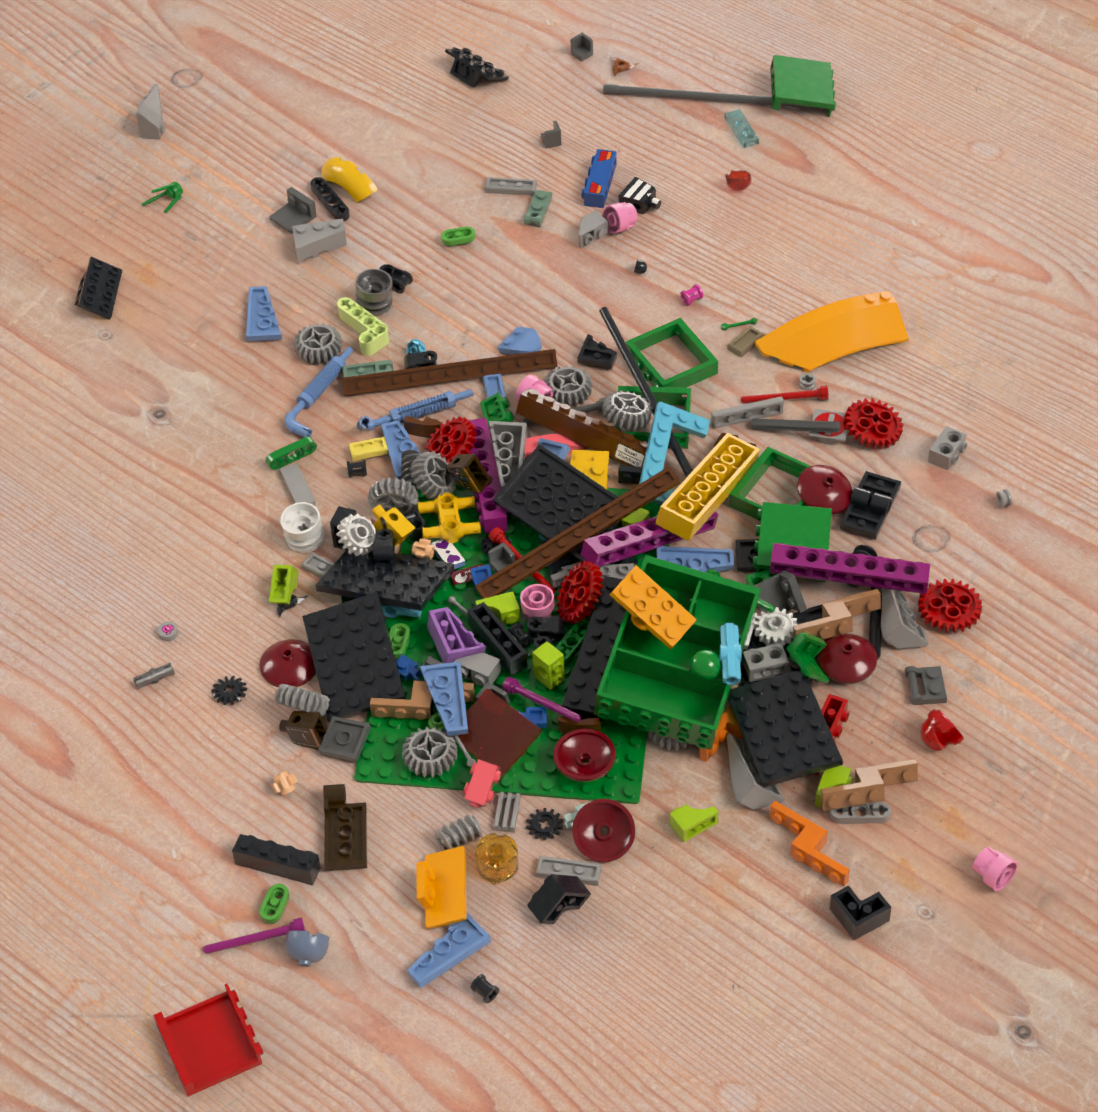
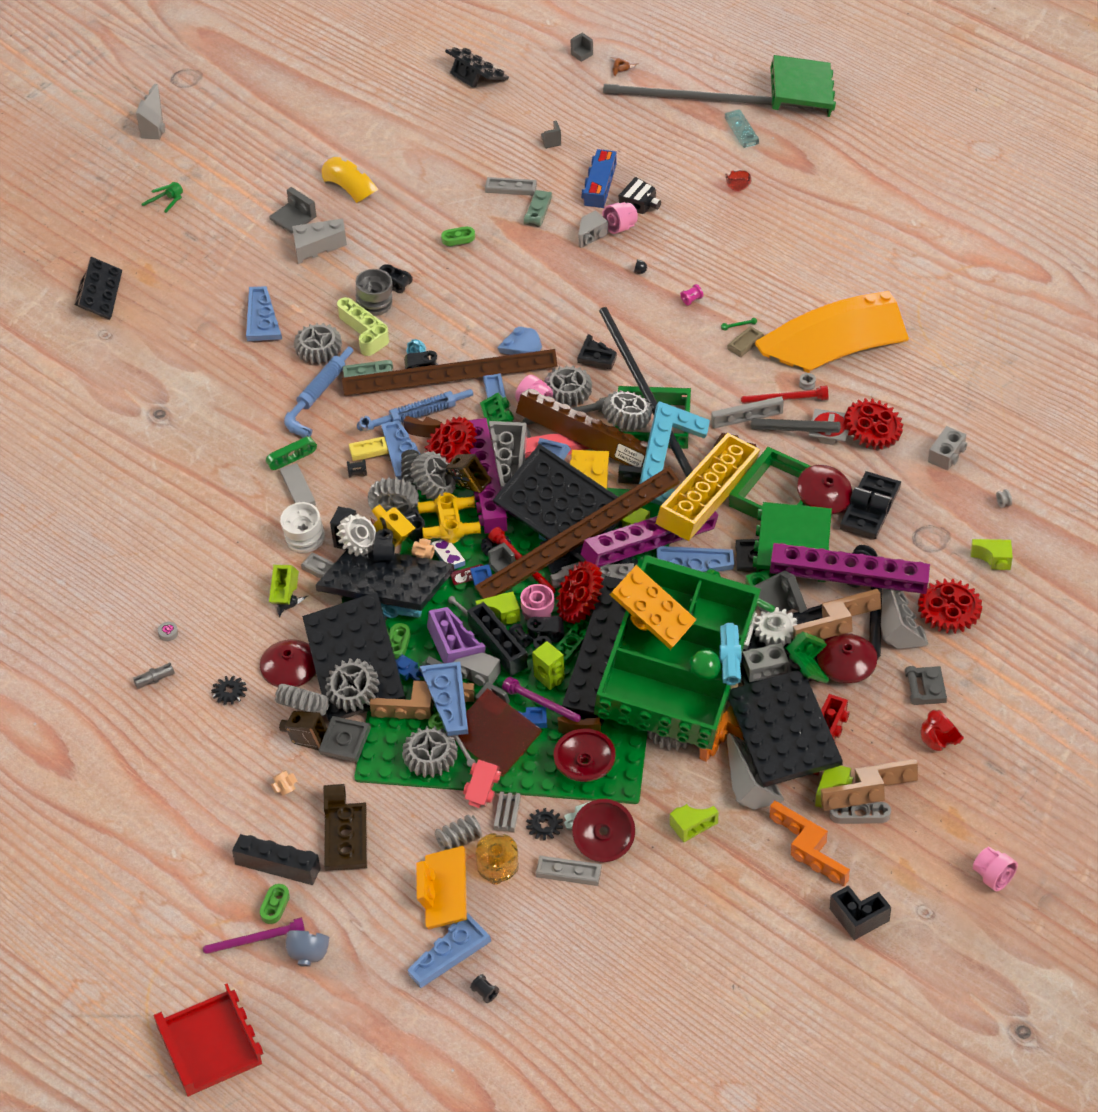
black beam [310,177,350,222] -> none
black brick [527,874,591,924] -> none
green window [626,318,718,388] -> none
none -> light grey gear [325,658,380,712]
none -> lime arch [970,539,1013,570]

